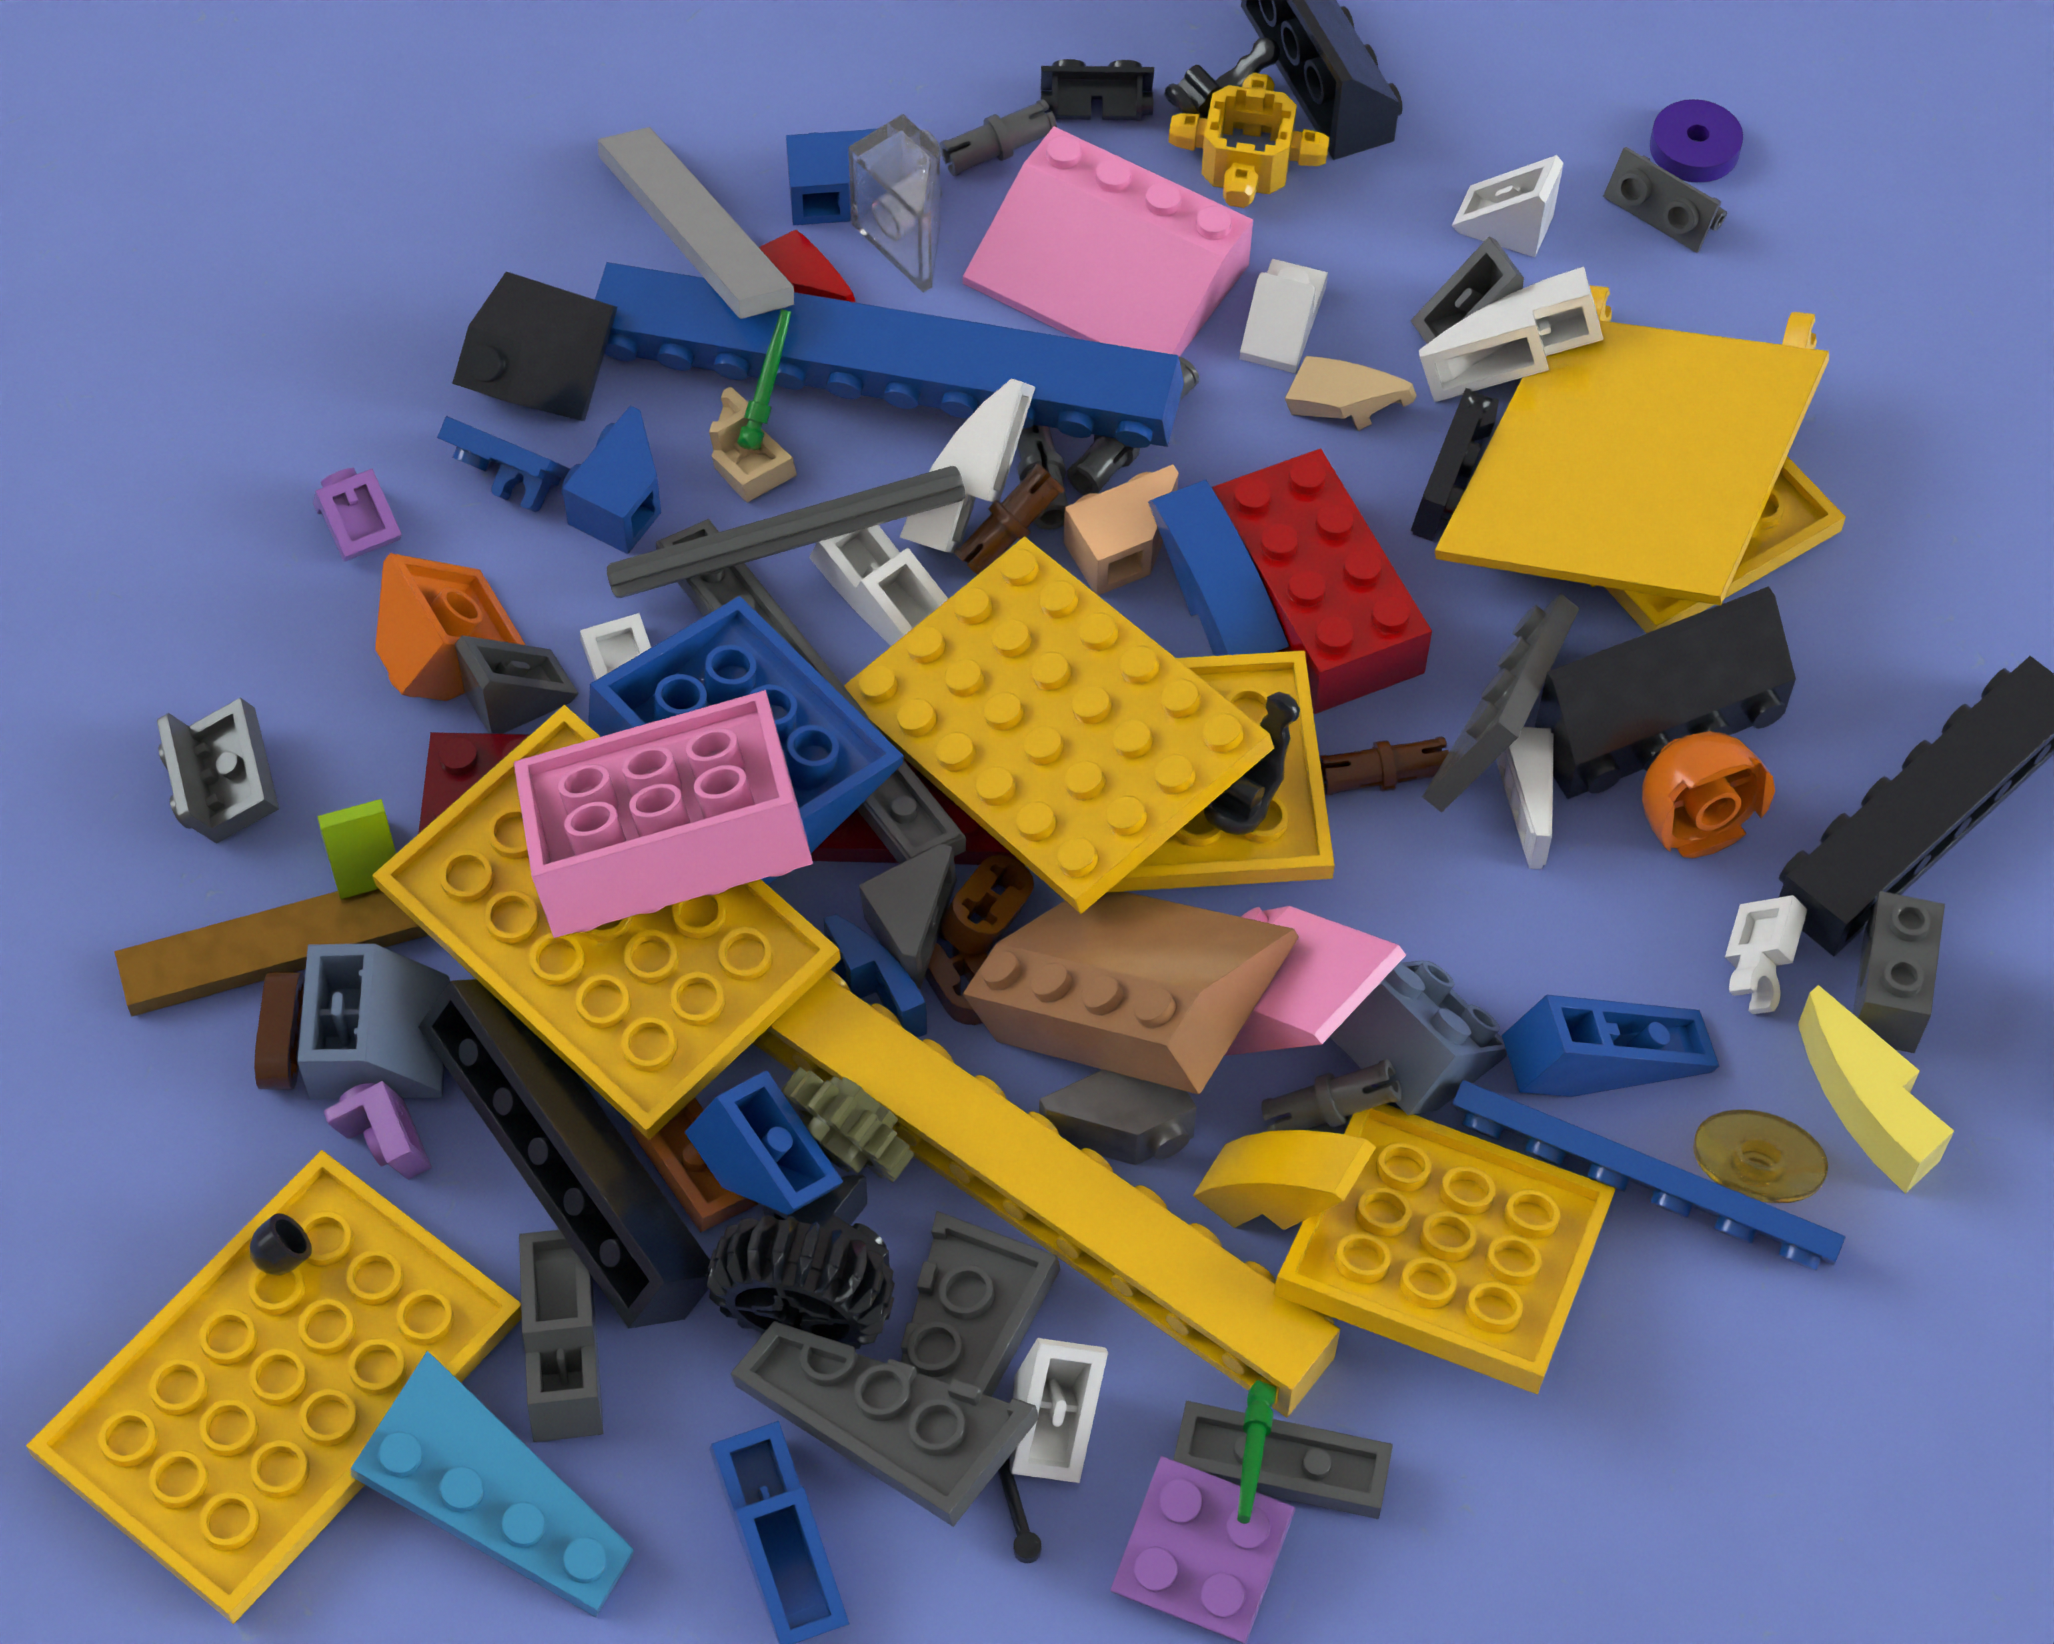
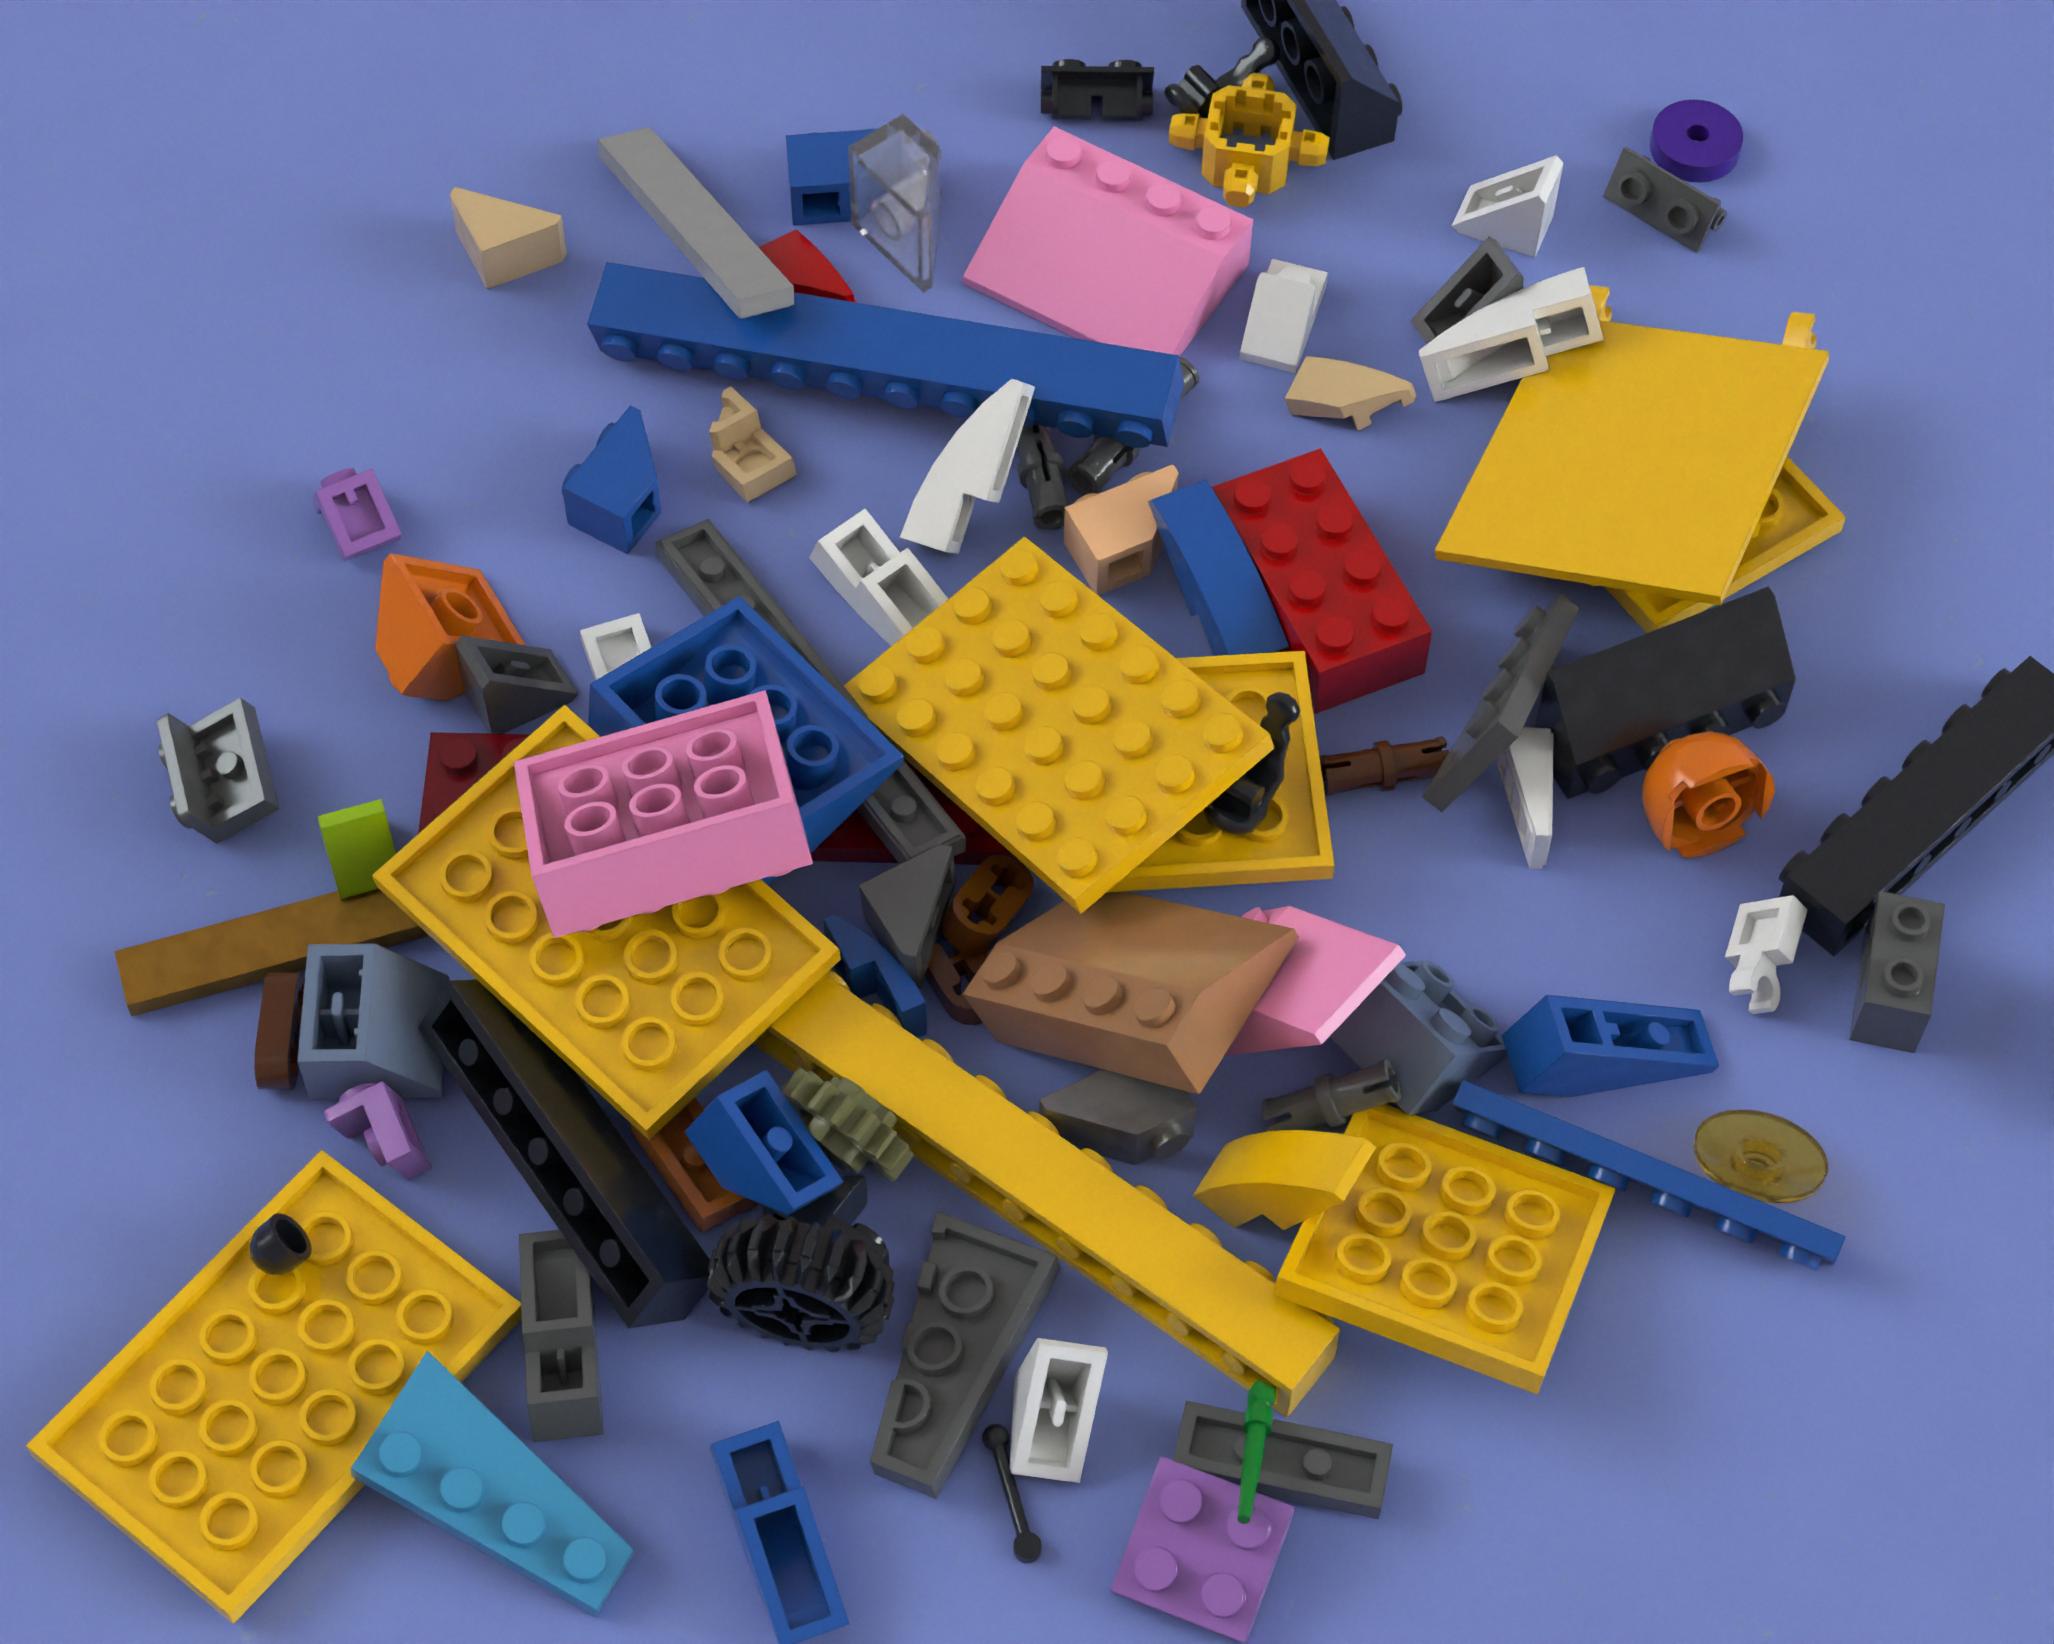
blue plate [437,416,570,512] -> none
black slope [452,272,618,421] -> none
dark grey axle [607,466,965,598] -> none
dark grey wing [730,1321,1039,1527] -> none
green piece [737,309,791,451] -> none
dark grey pin [940,99,1057,176] -> none
reddish brown pin [954,462,1065,575] -> none
black hinge [1410,388,1499,541] -> none
light yellow slope [1798,985,1954,1194] -> none
none -> tan slope [450,187,567,289]

